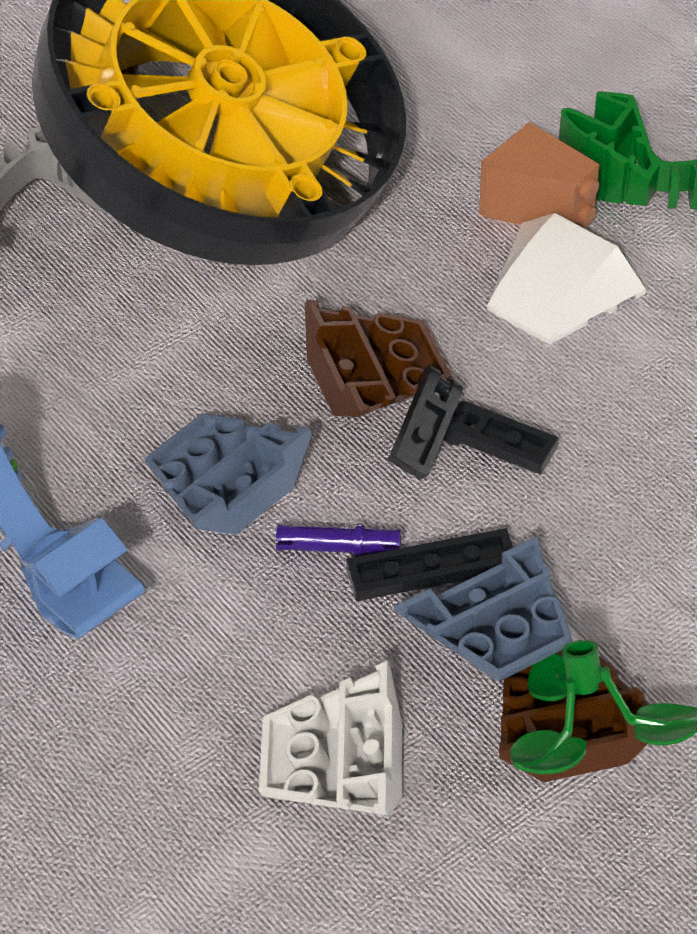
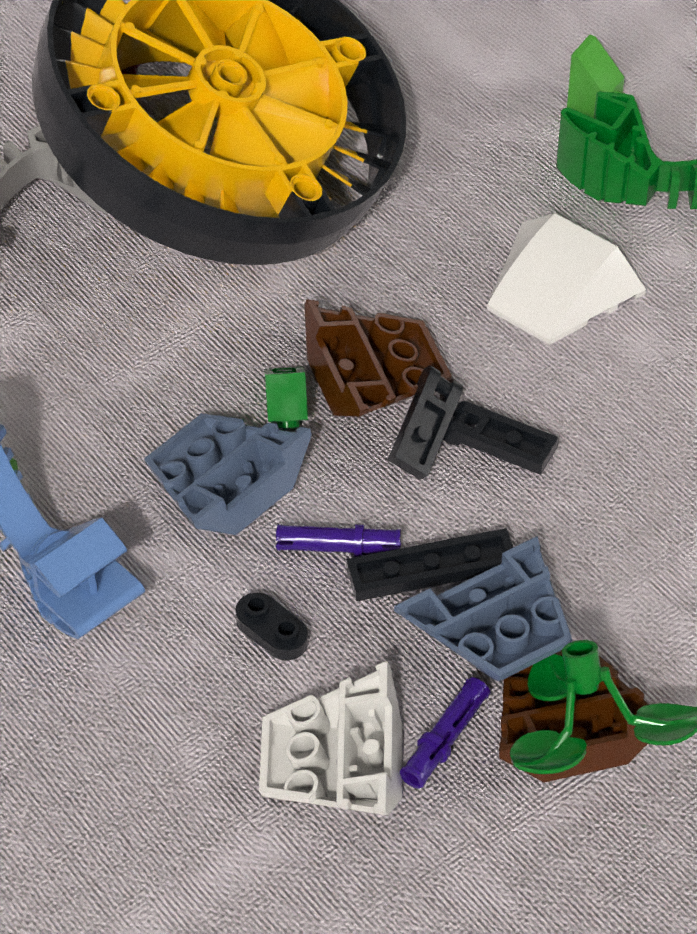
nougat slope [479,122,599,227] -> none
none -> black plate [236,592,308,660]
none -> green slope [264,366,308,428]
none -> dark purple pin [400,677,490,789]
none -> bright green slope [567,34,625,118]

